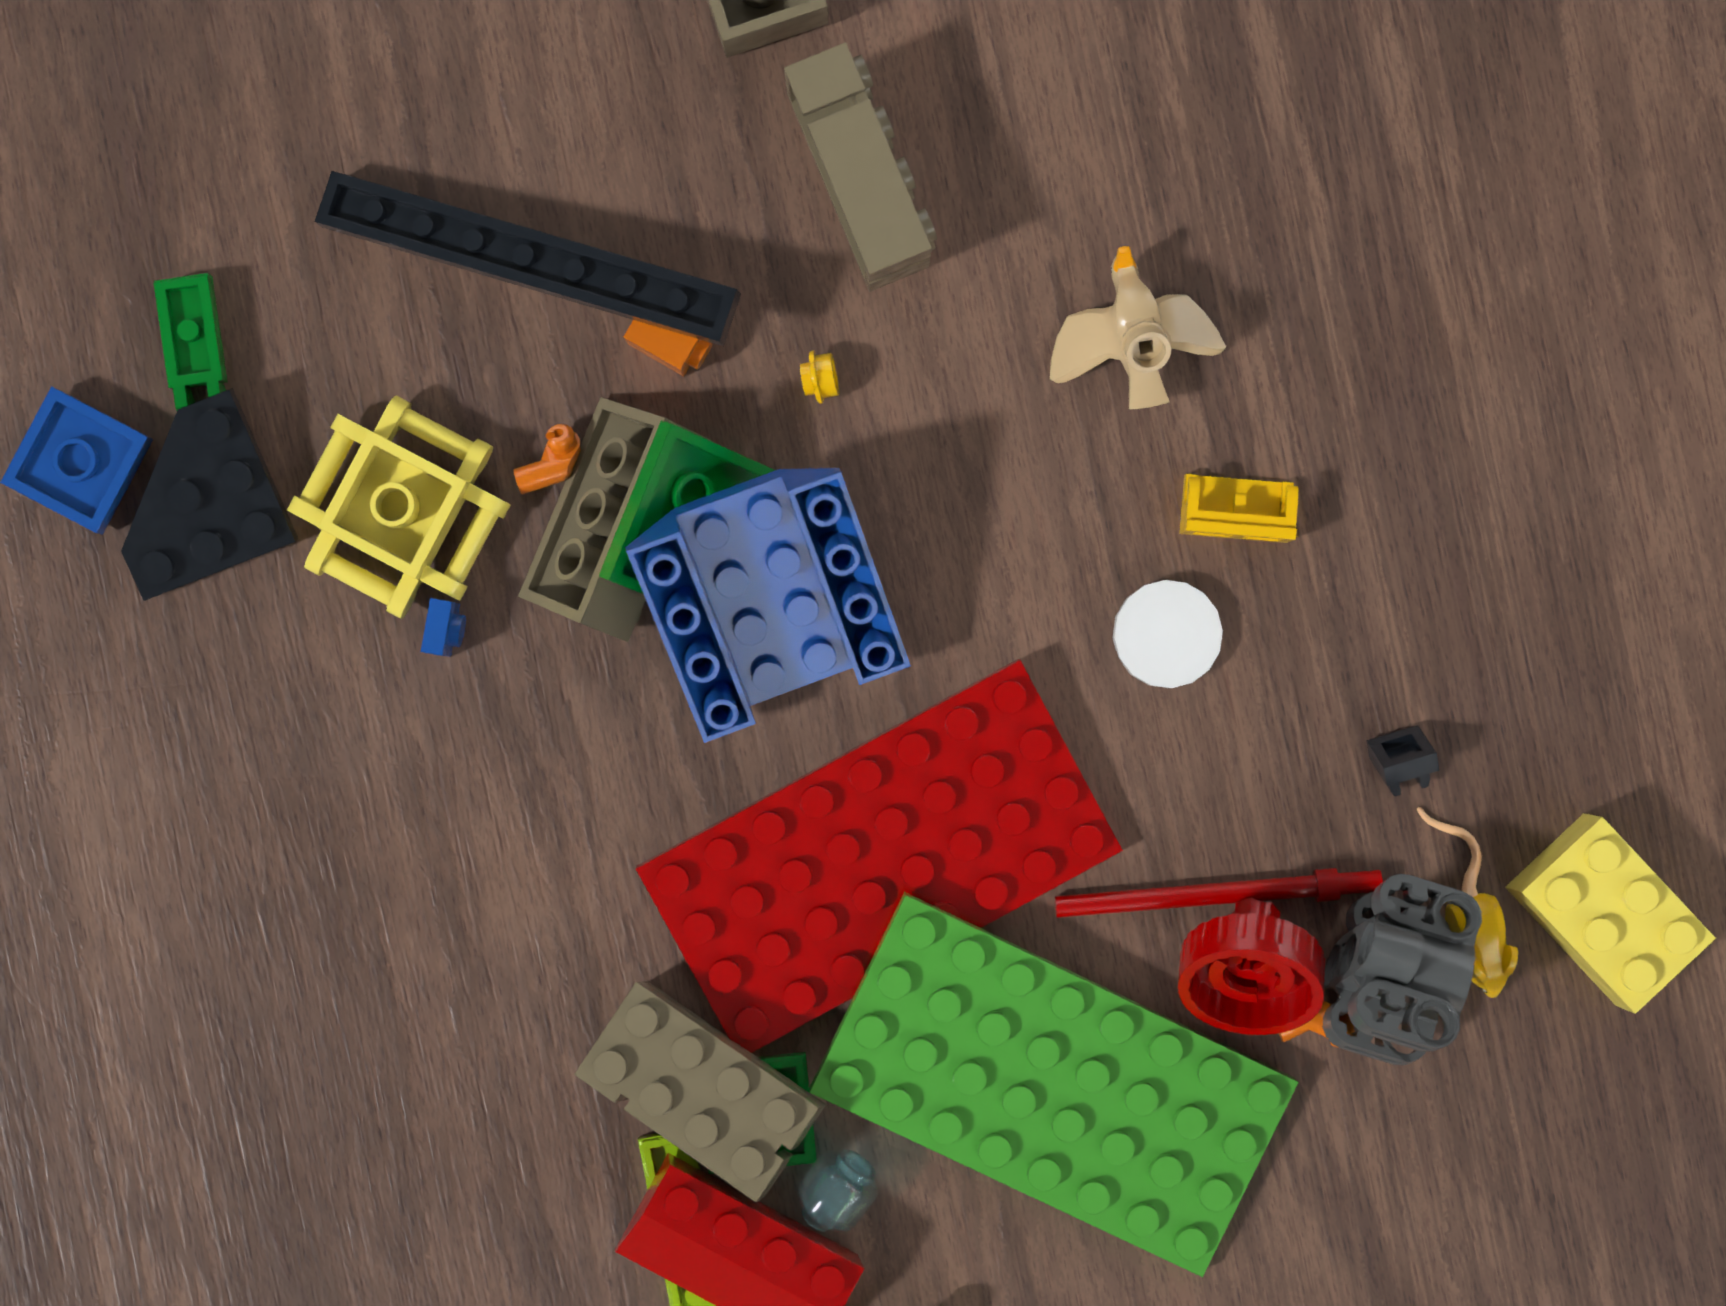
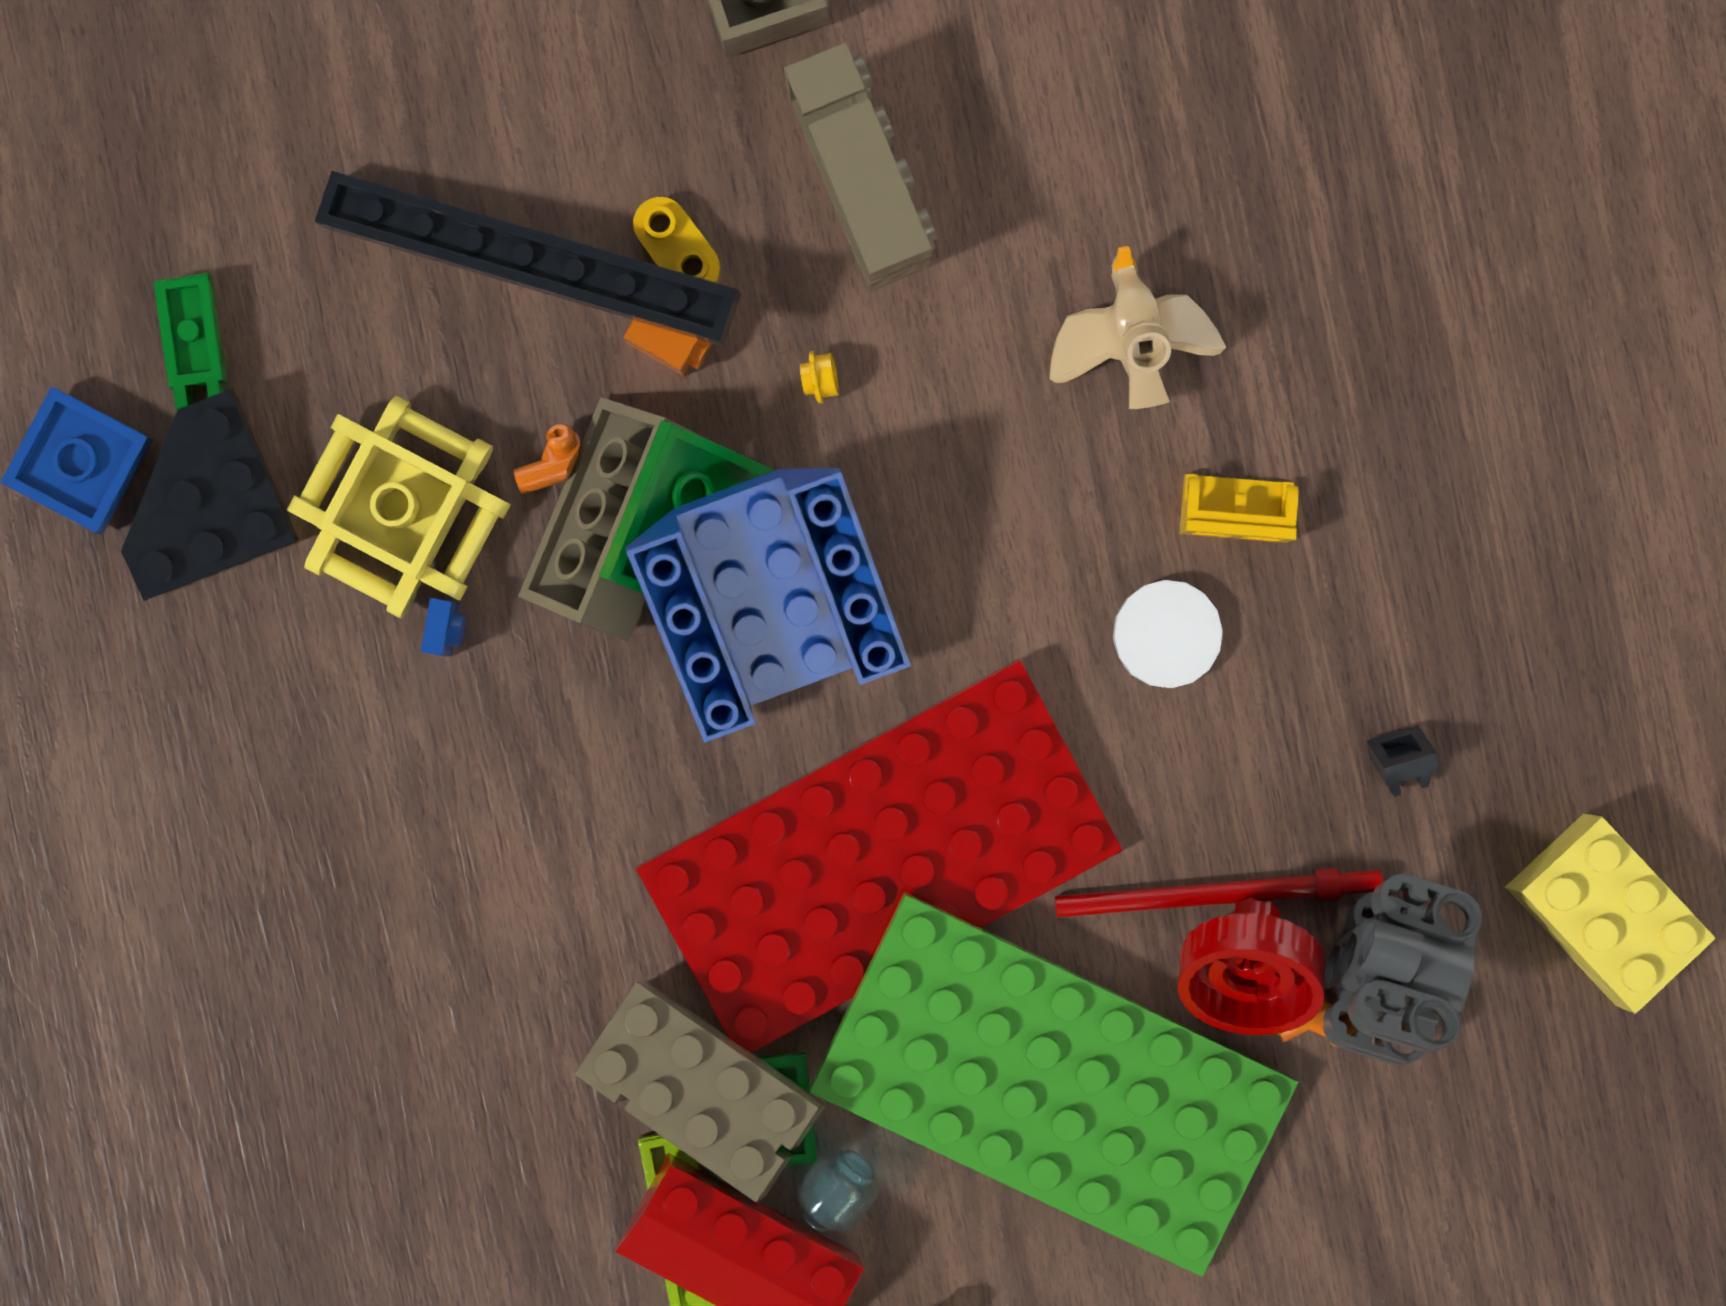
yellow animal [1417,807,1518,998] -> none
none -> yellow plate [633,197,721,283]

